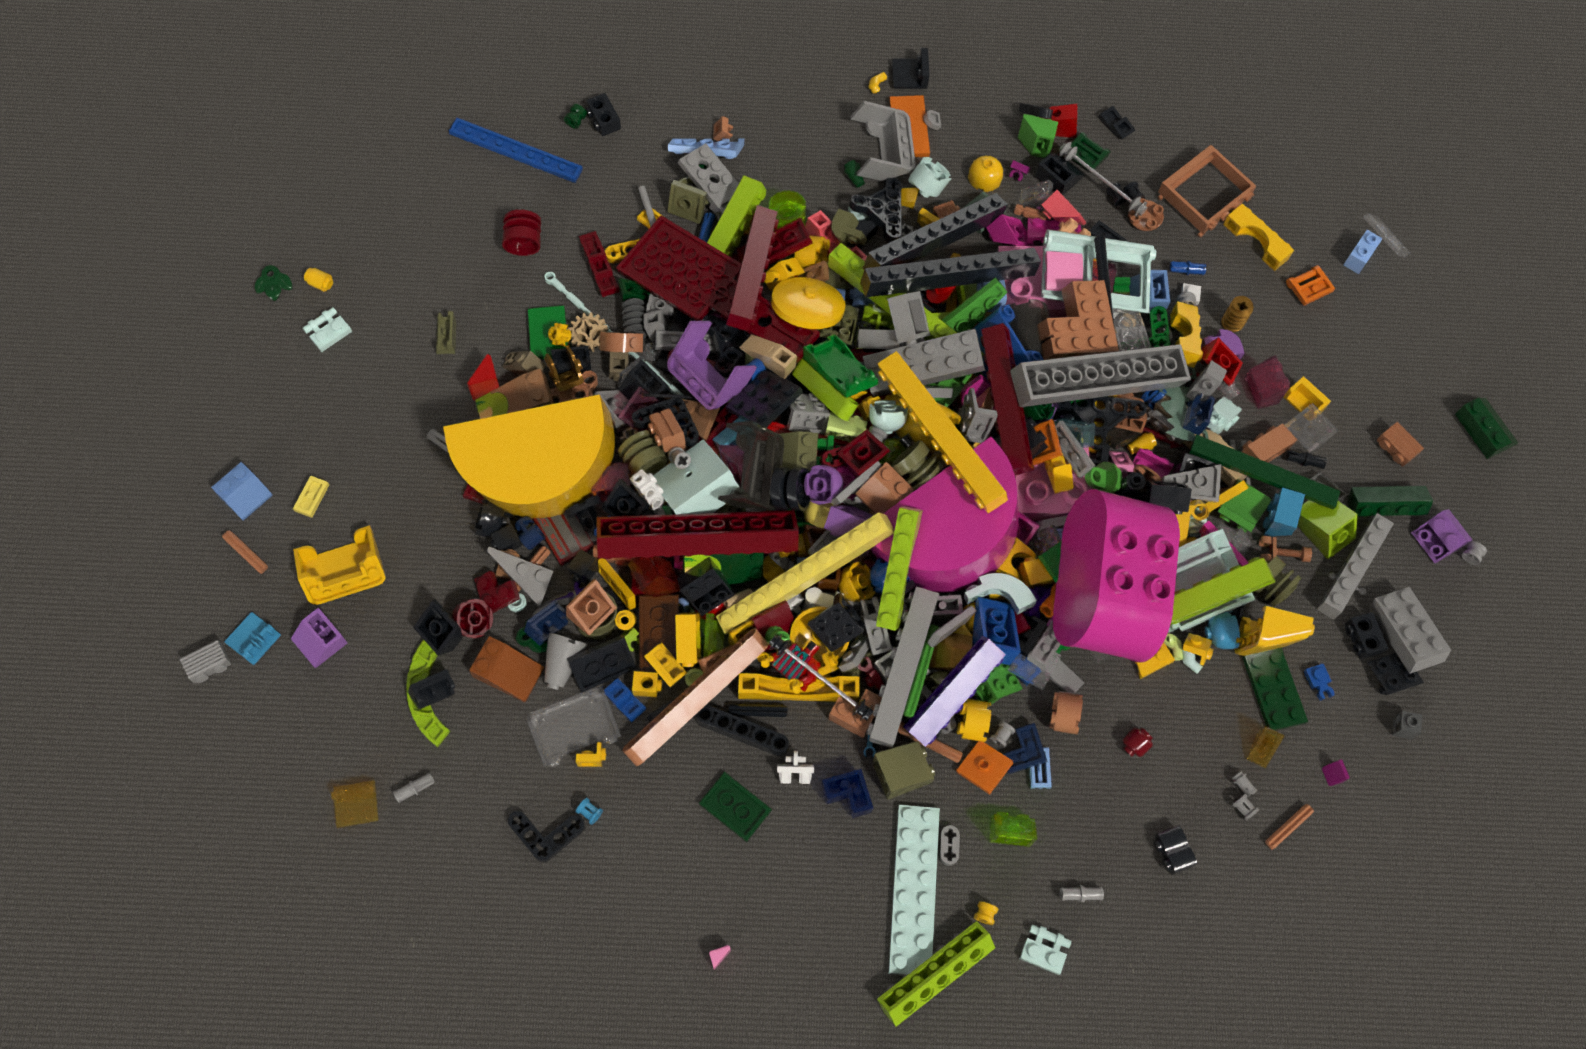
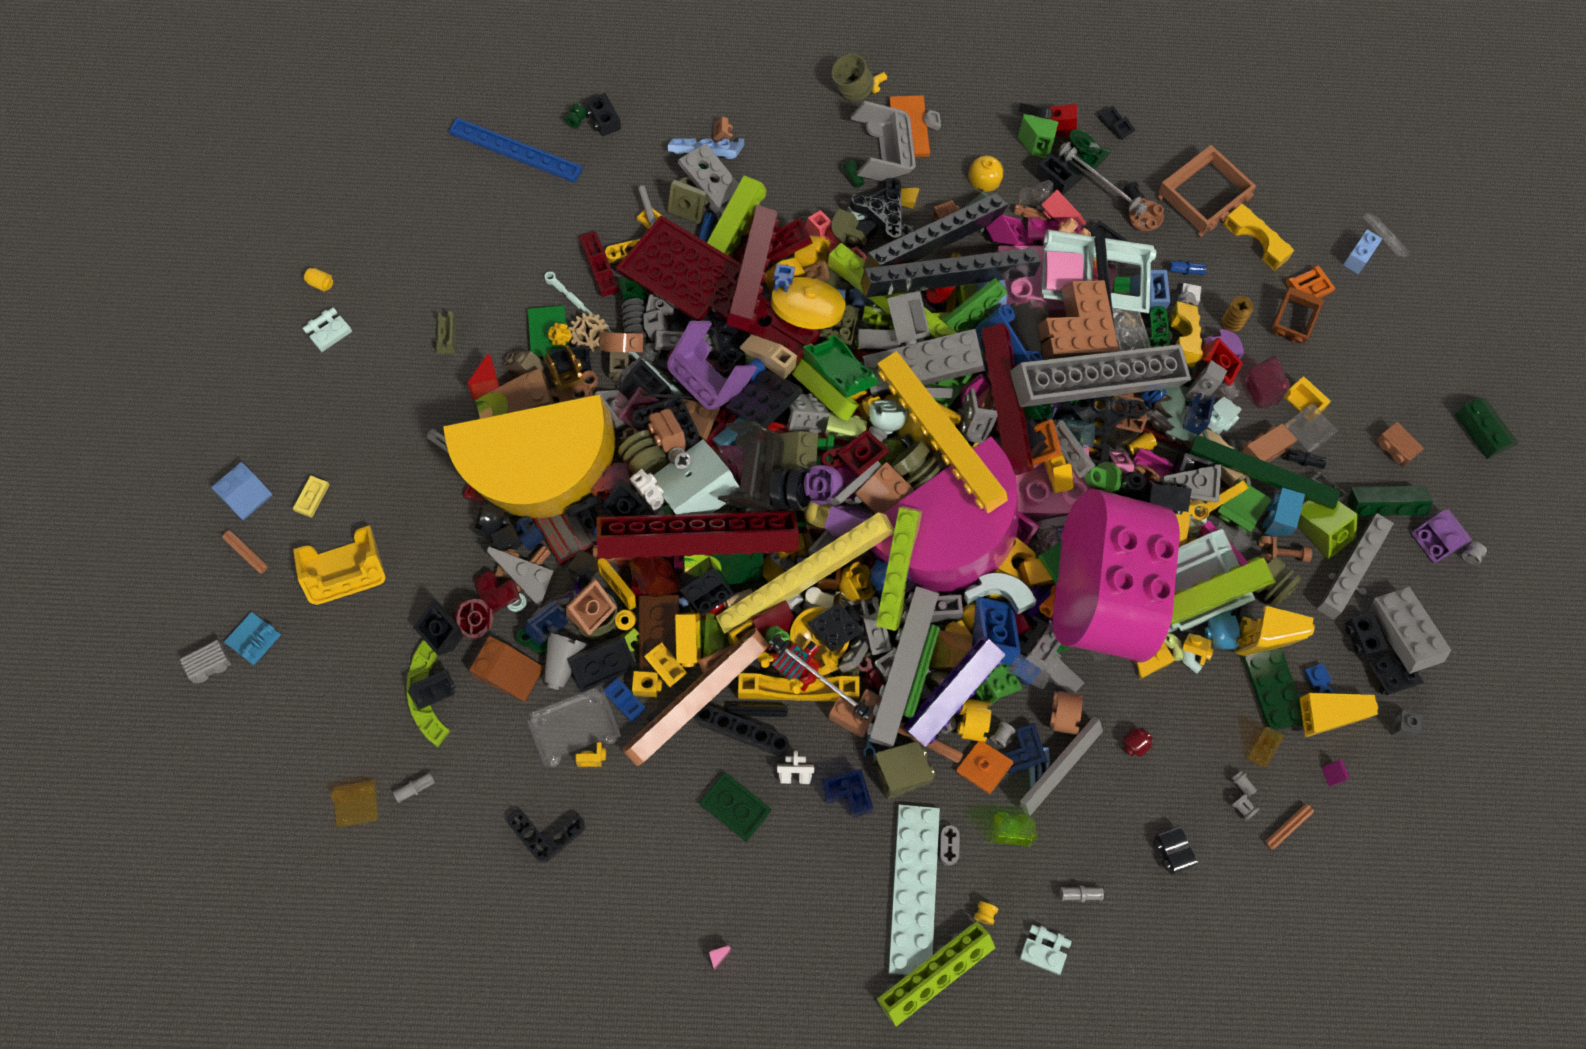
dark green plate [255,265,293,301] -> none
medium lavender slope [291,608,348,668] -> none
dark red wheel [502,210,541,256] -> none
dark azure bush [576,798,603,825] -> none
yellowish green tile [685,668,703,687] -> none
clear neon green wheel [769,190,806,231] -> none
black bracket [892,48,929,89] -> none
light aqua brick [908,157,951,198] -> none
yellow bracket [917,208,940,227] -> none
light grey tile [928,606,976,648] -> none
magenta tile [1010,160,1030,182] -> none
black bush [1106,182,1128,206] -> none
none -> blue plate [774,264,795,292]
none -> olive wheel [832,54,874,101]
none -> light grey tile [1020,717,1103,816]
none -> dark green dish [1069,129,1100,155]
none -> dark orange window [1270,287,1324,344]
none -> yellow slope [1300,693,1378,737]

